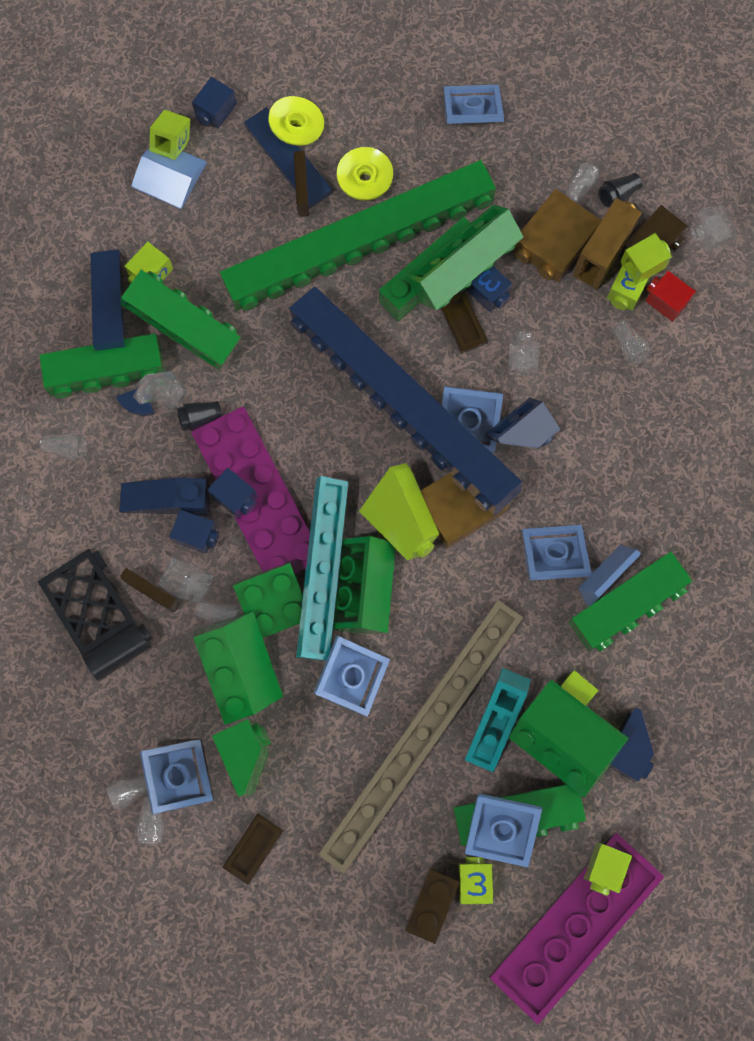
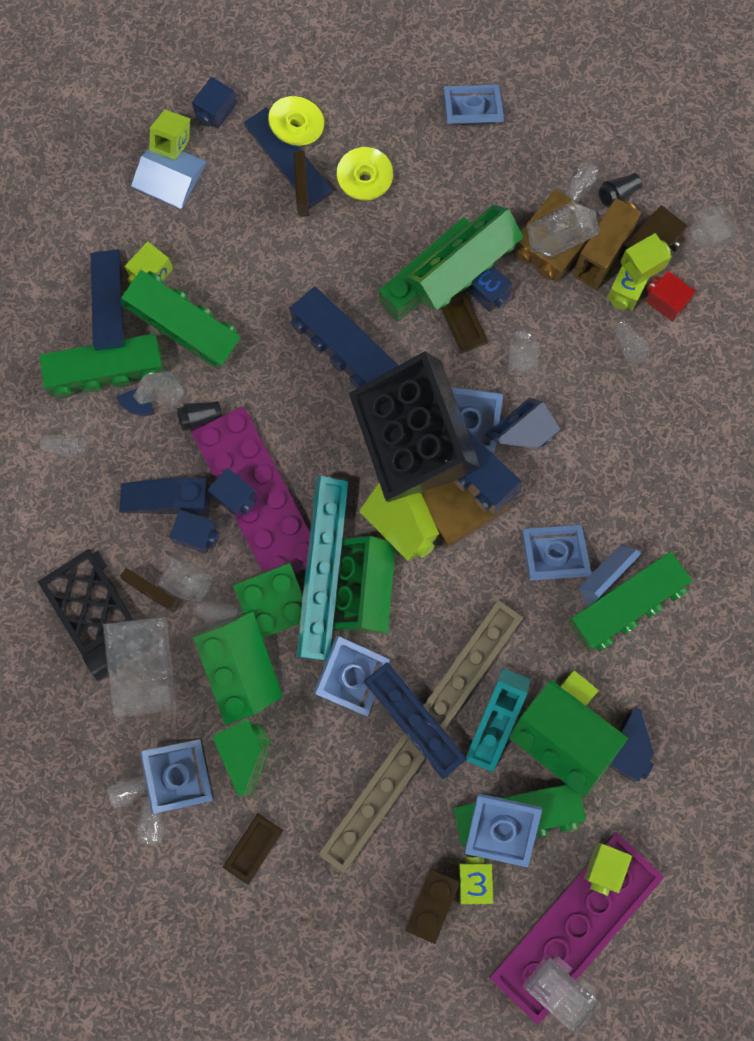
green brick [220,160,496,311] -> none
none -> clear slope [103,617,178,721]
none -> black slope [349,351,481,502]
none -> dark blue tile [363,662,467,780]
none -> clear brick [522,954,600,1035]
none -> clear brick [527,201,599,258]

